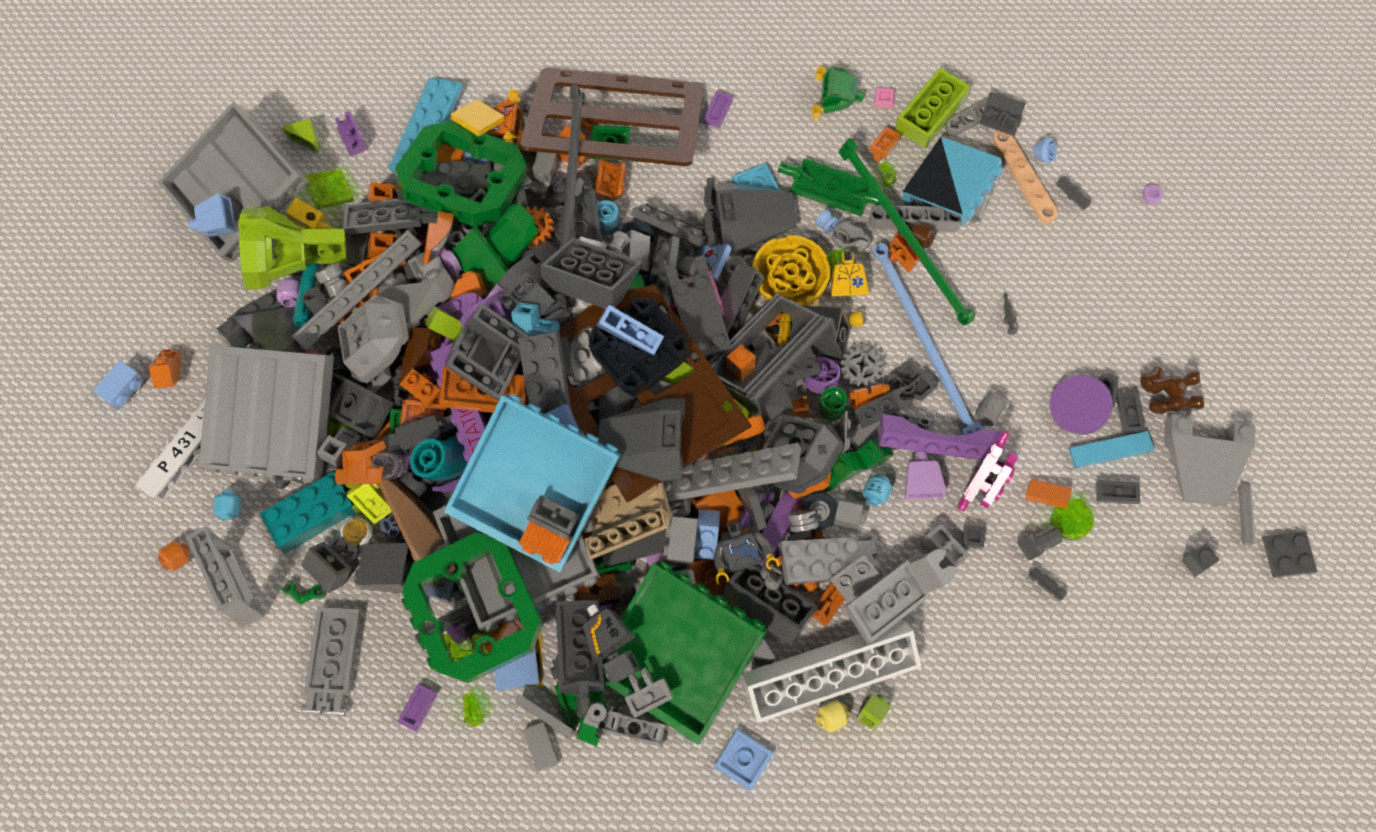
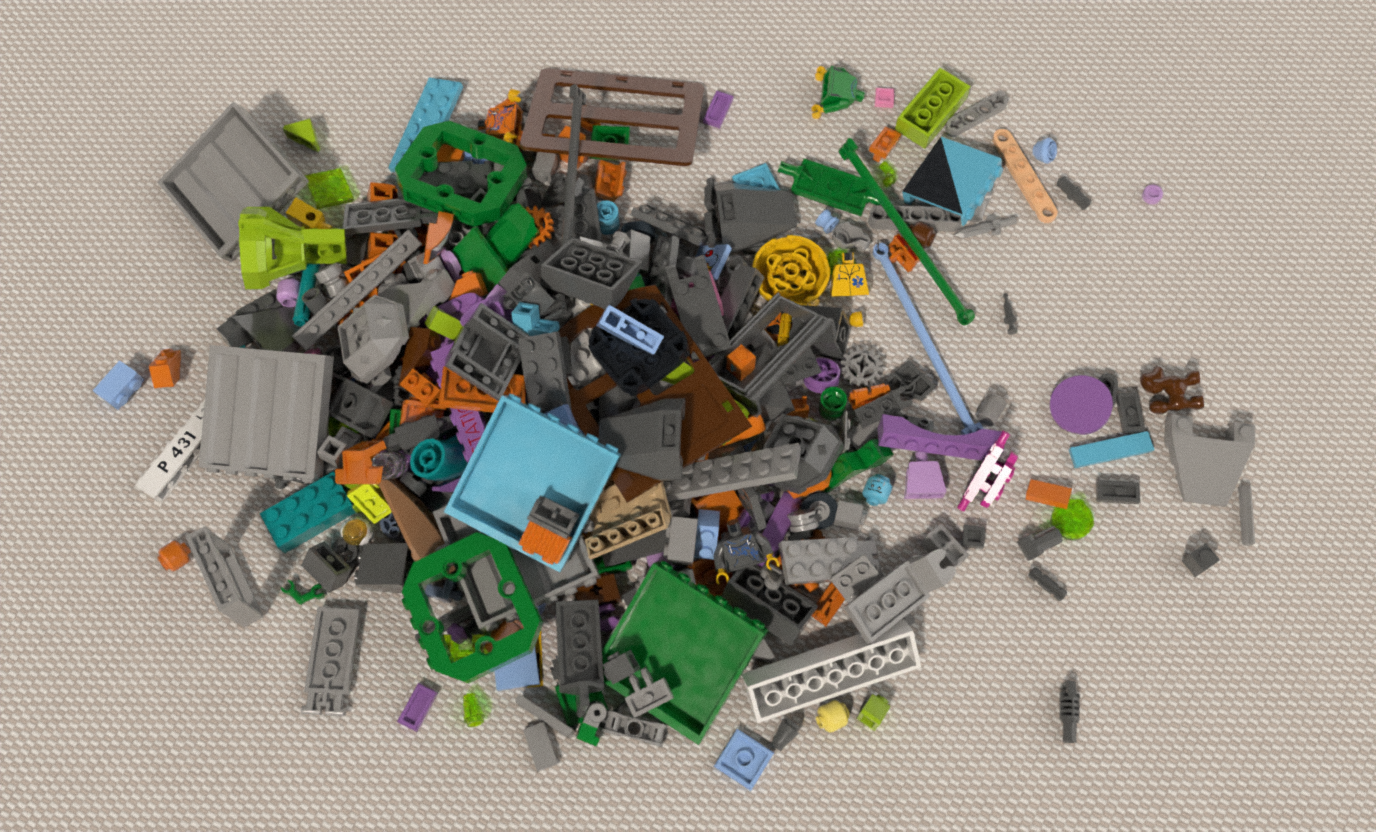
light blue torso [188,193,237,237] -> none
medium azure head [213,490,241,520] -> none
medium lavender hinge [335,111,367,157] -> none
yellow tile [451,99,505,136] -> none
dark grey torso [583,604,635,660] -> none
dark grey hinge [979,91,1025,136] -> none
dark grey plate [1262,531,1318,578] -> none
none -> dark grey cone [771,717,801,751]
none -> light grey sword [954,215,1017,238]
none -> dark grey hinge [1059,680,1080,743]

